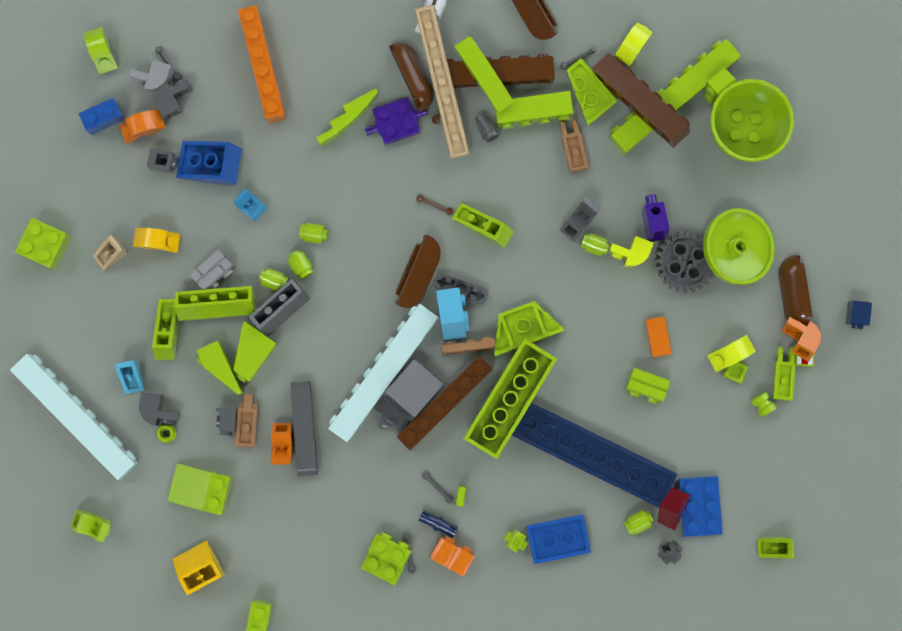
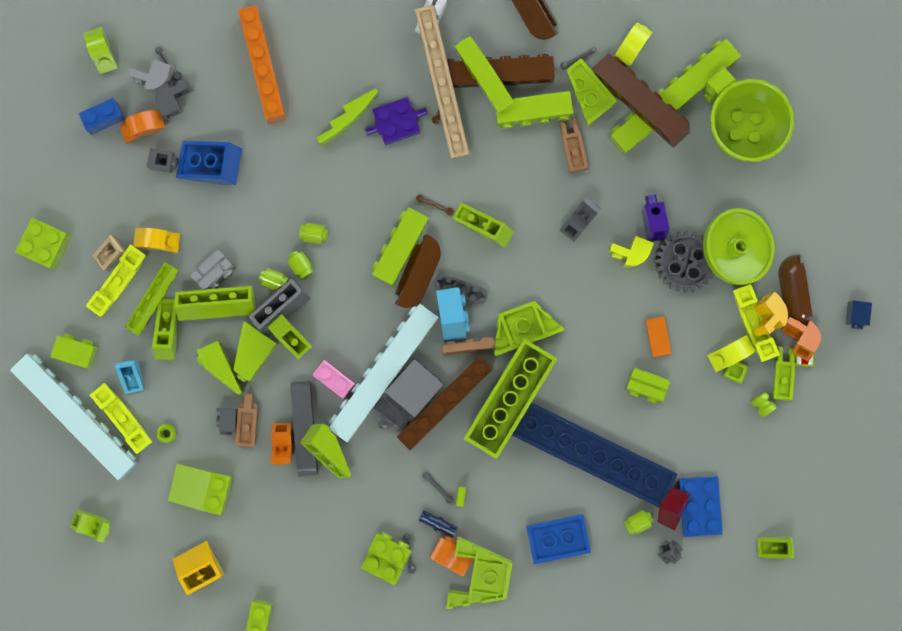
dark grey brick [139,392,180,426] -> none
dark azure bracket [233,189,268,222] -> none
reddish brown brick [389,43,434,112] -> none
dark grey cone [475,113,500,143] -> none
lime gear [503,529,528,553] -> none
lime brick [580,233,610,257] -> none
none -> lime brick [50,333,98,369]
none -> neon yellow slope [86,244,146,317]
none -> neon yellow slope [90,383,152,455]
none -> lime plate [125,262,179,336]
none -> lime brick [268,314,312,360]
none -> lime slope [300,423,351,479]
none -> bright pink brick [313,360,355,399]
none -> lime brick [371,207,429,287]
none -> lime wing [446,537,513,609]
none -> neon yellow slope [733,284,780,362]
none -> yellow brick [753,292,788,337]

